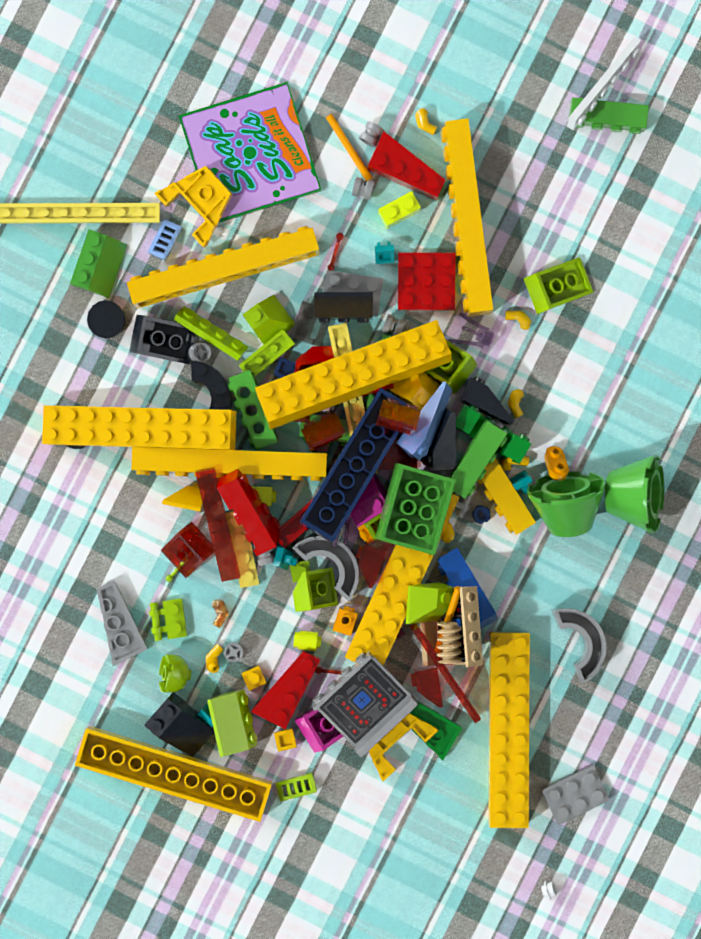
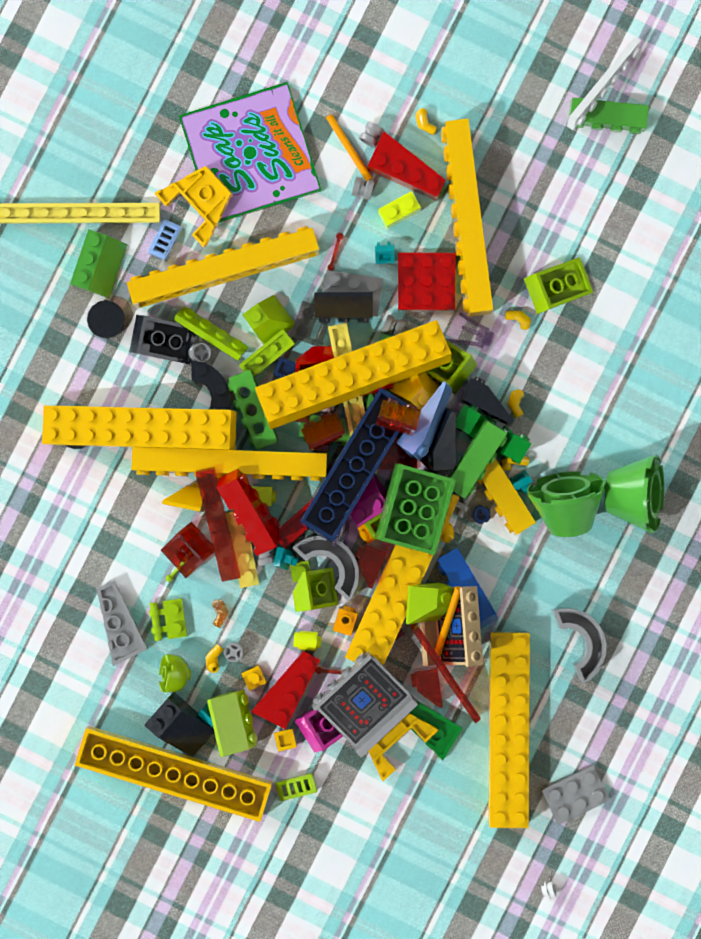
tan piece [437,622,462,664] -> none
light orange plate [544,446,569,481] -> none

